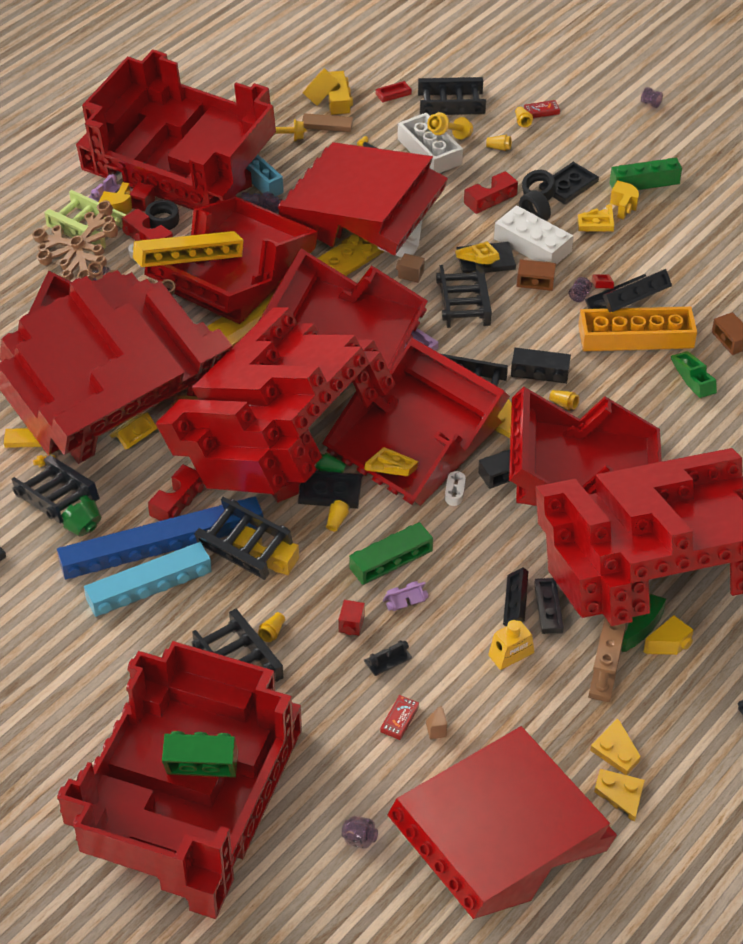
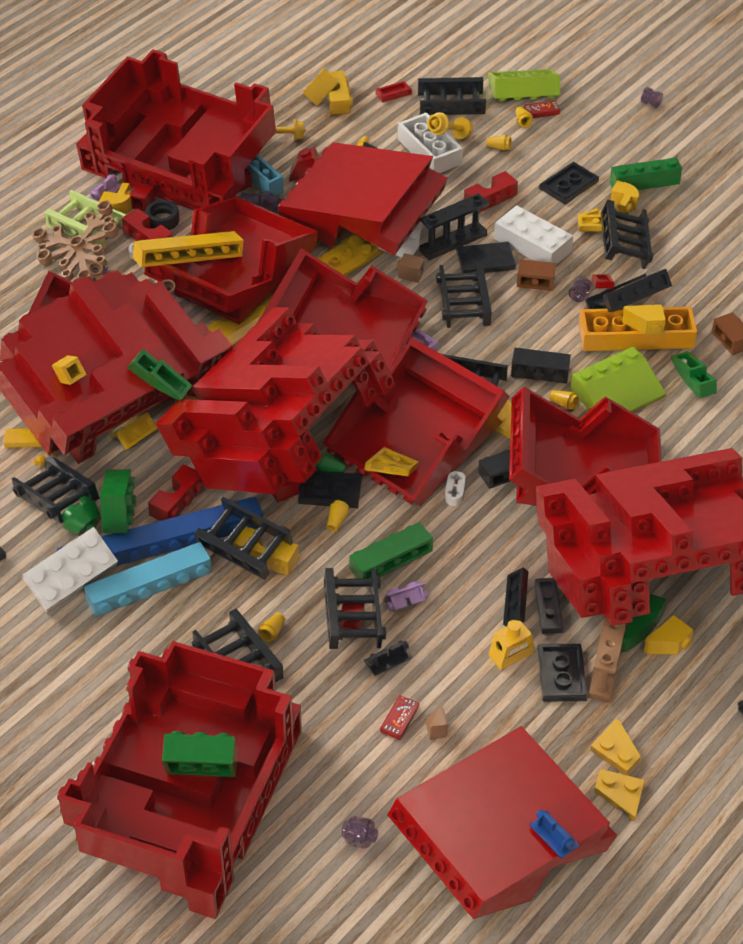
medium nougat tile [302,113,353,132] -> none
yellow wing [455,241,500,265] -> none
black tyre [519,190,551,221] -> none
black tyre [522,169,556,200] -> none
none -> white brick [23,527,118,613]
none -> yellow brick [51,355,87,385]
none -> green brick [100,469,136,533]
none -> green slope [127,349,192,400]
none -> red slope [289,147,320,181]
none -> black fence [324,568,386,649]
none -> black fence [419,193,489,260]
none -> lime slope [488,69,560,101]
none -> blue hinge [529,809,580,859]
none -> black tile [538,644,587,702]
none -> lime slope [570,346,666,412]
none -> black fence [601,199,653,269]
none -> yellow slope [622,304,666,335]

